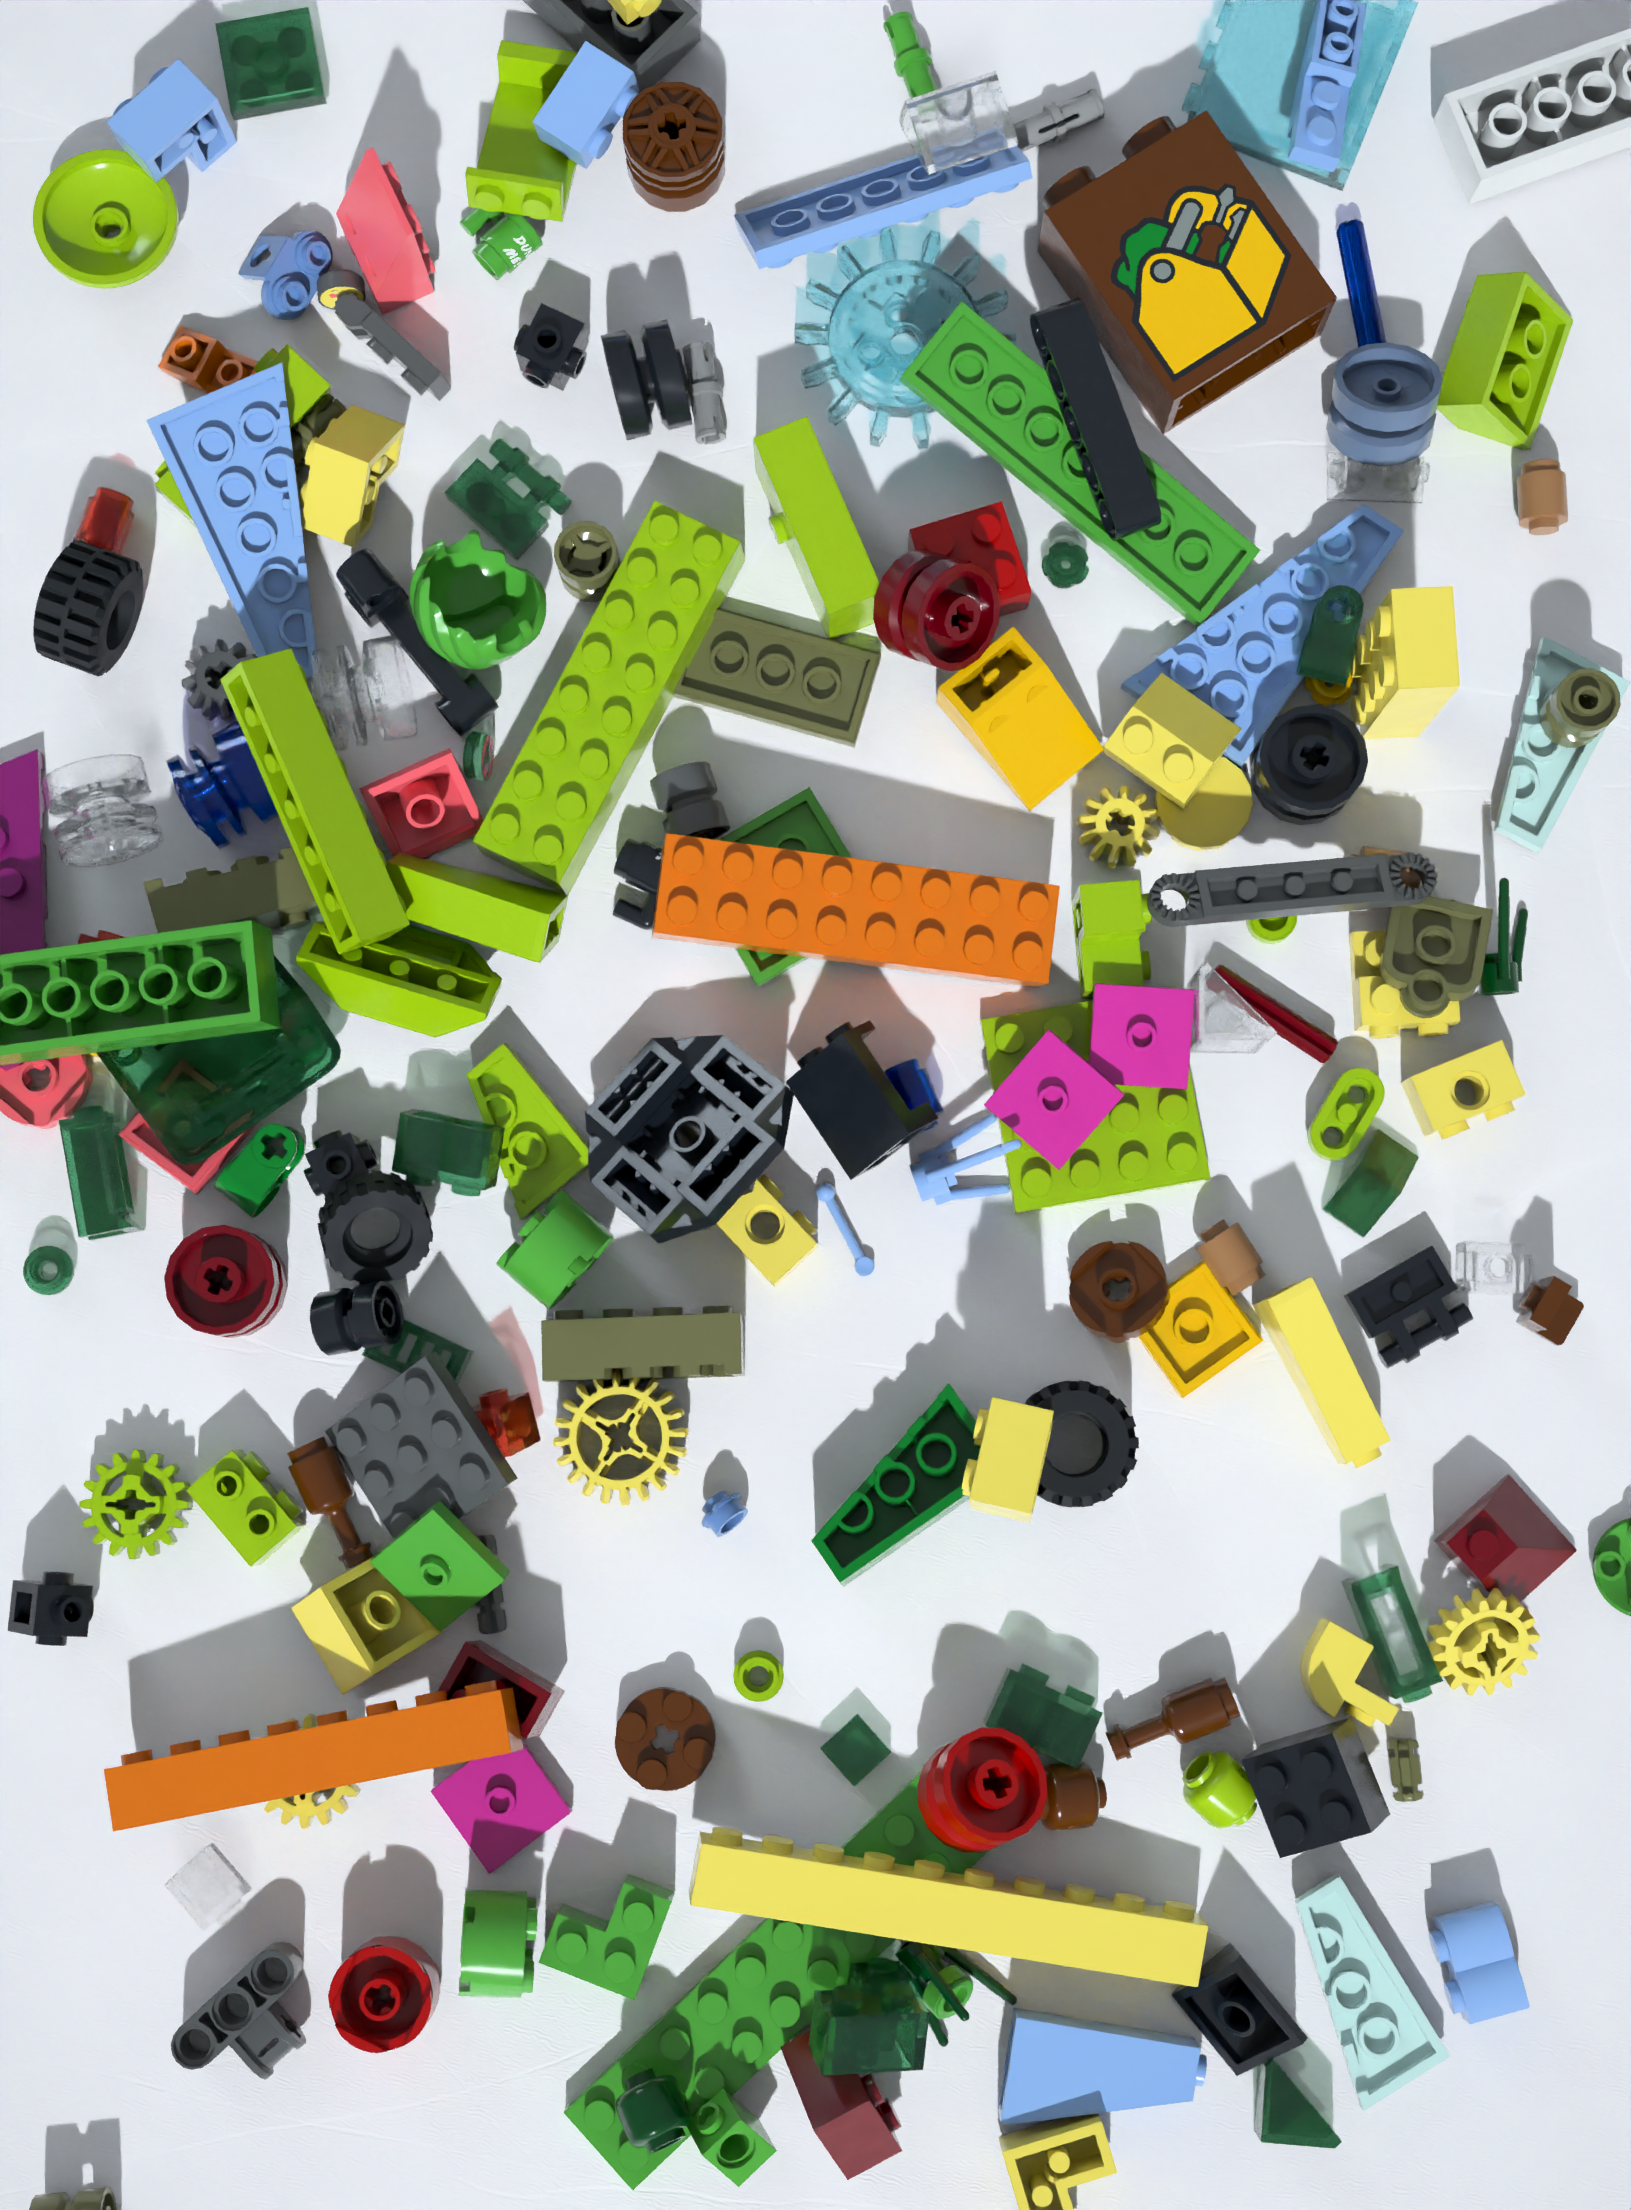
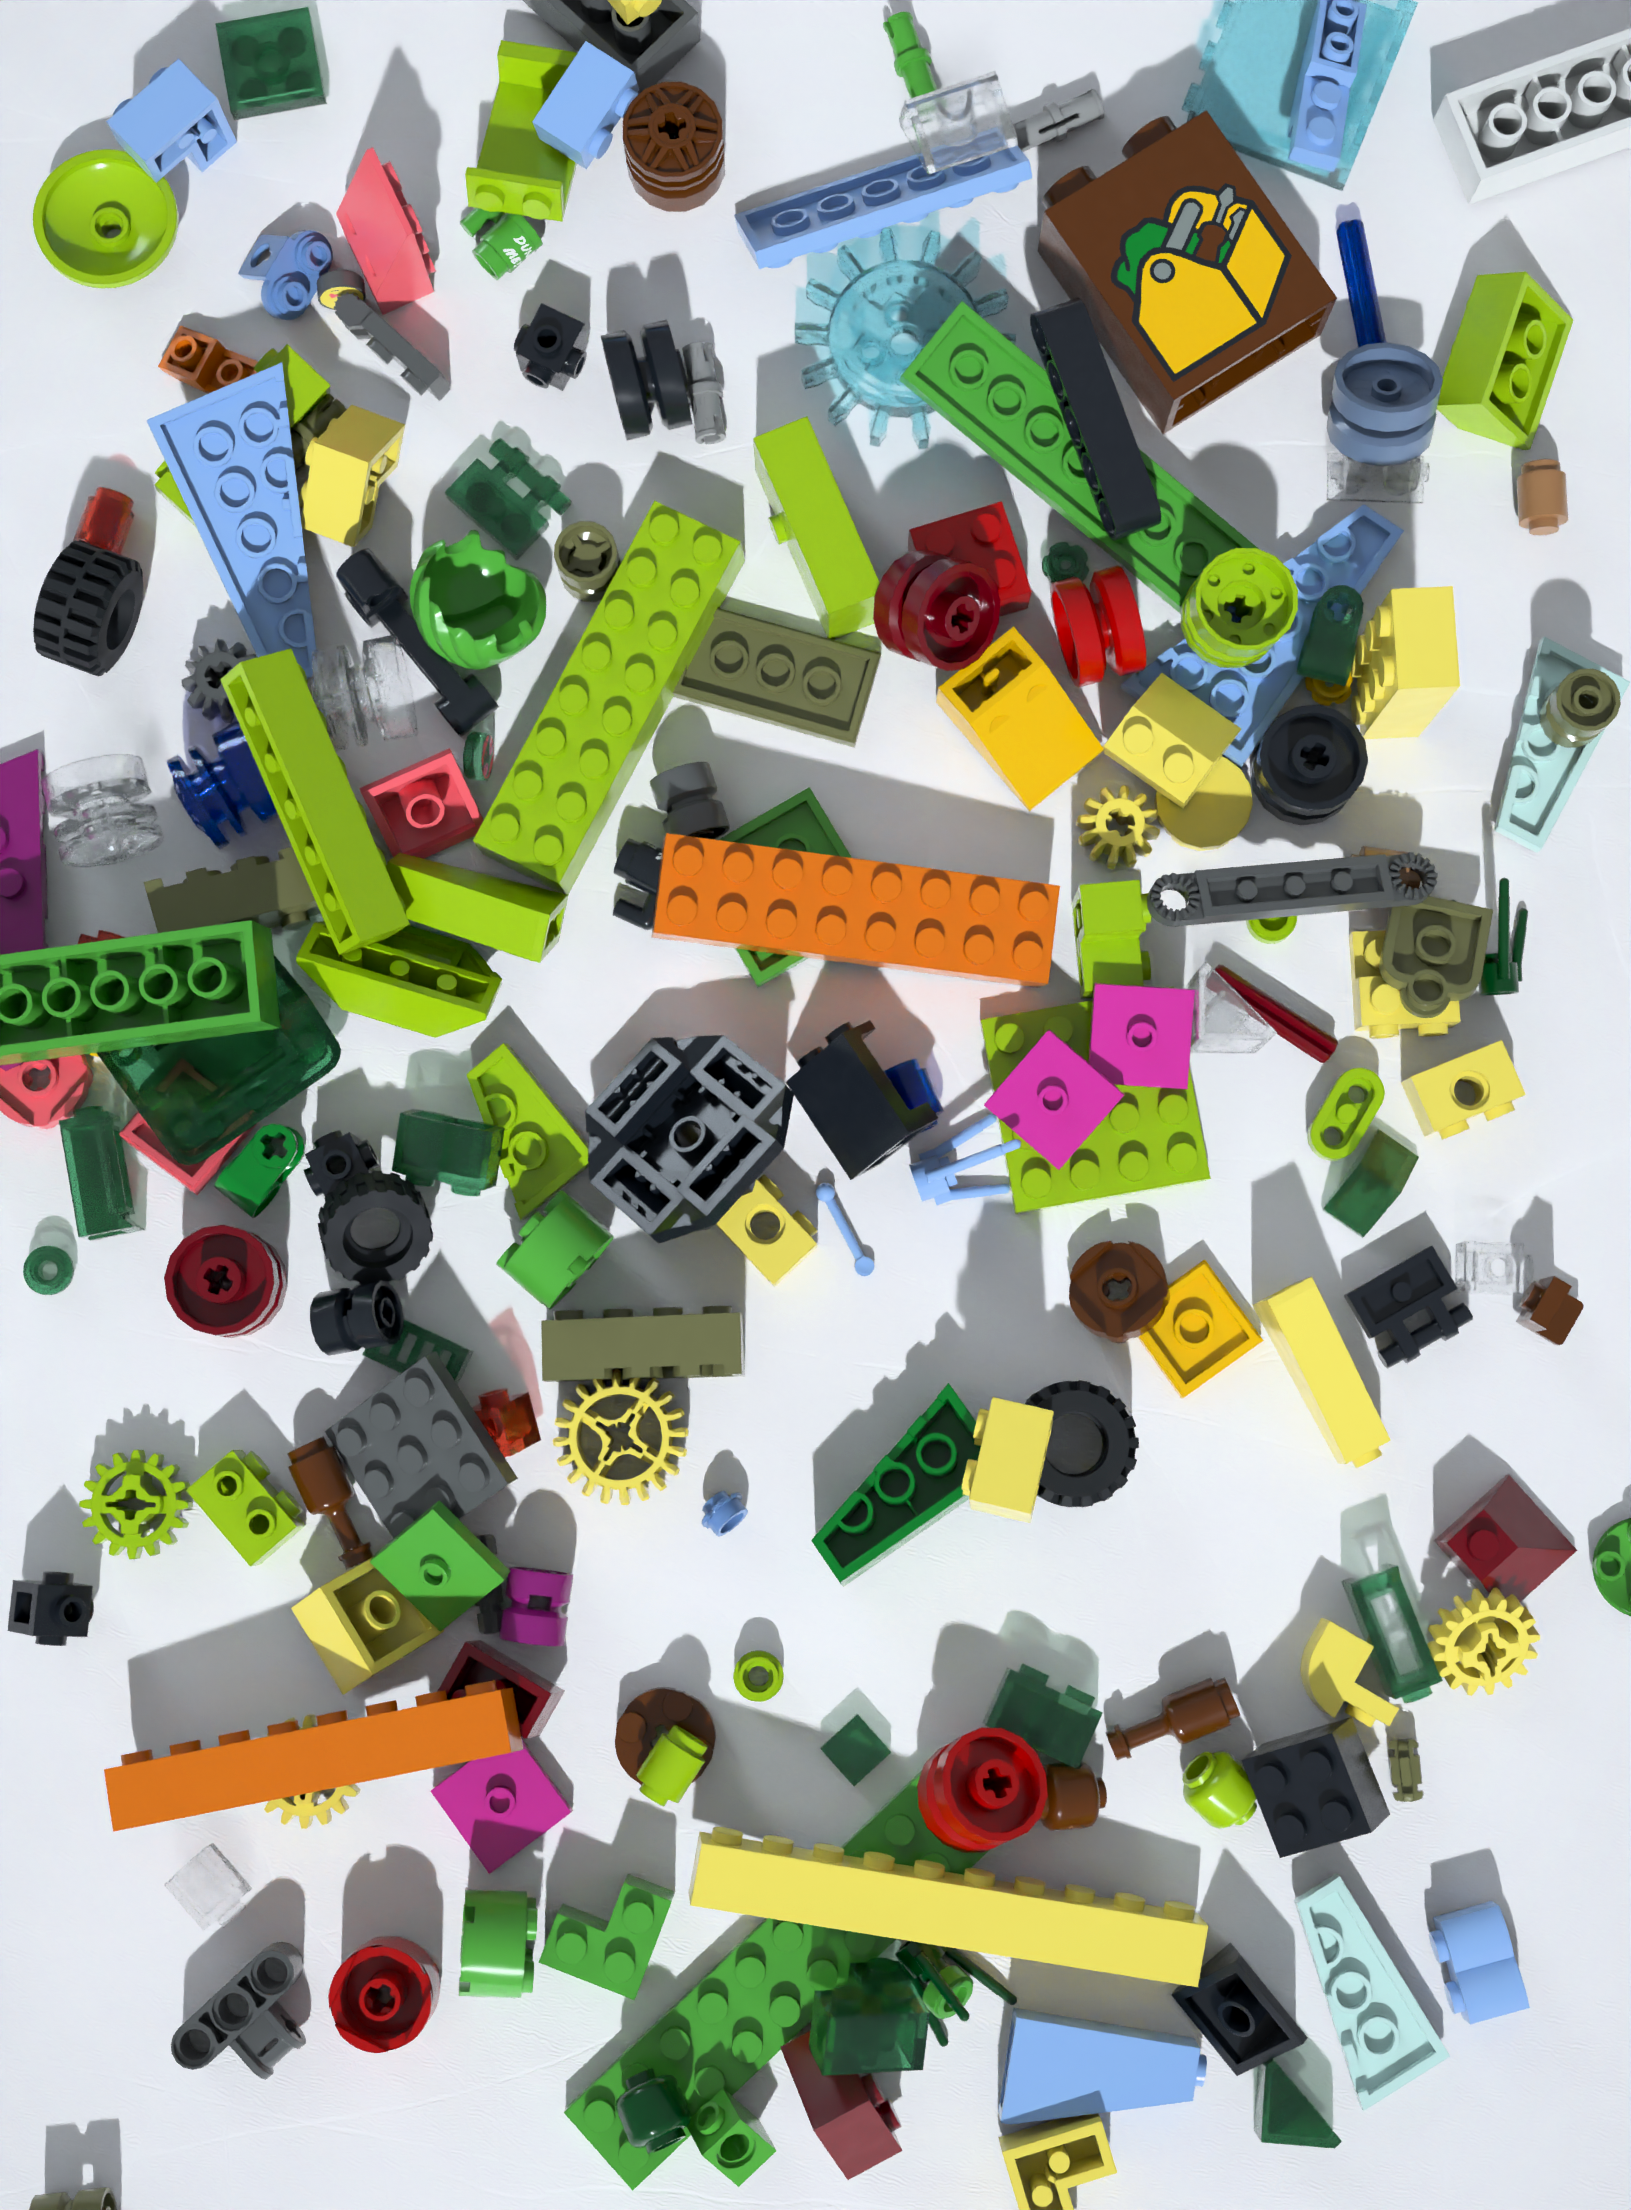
medium nougat brick [1196,1219,1266,1296] -> none
none -> magenta wheel [499,1567,574,1646]
none -> lime brick [636,1725,708,1806]
none -> red wheel [1050,565,1146,688]
none -> lime wheel [1181,548,1298,668]

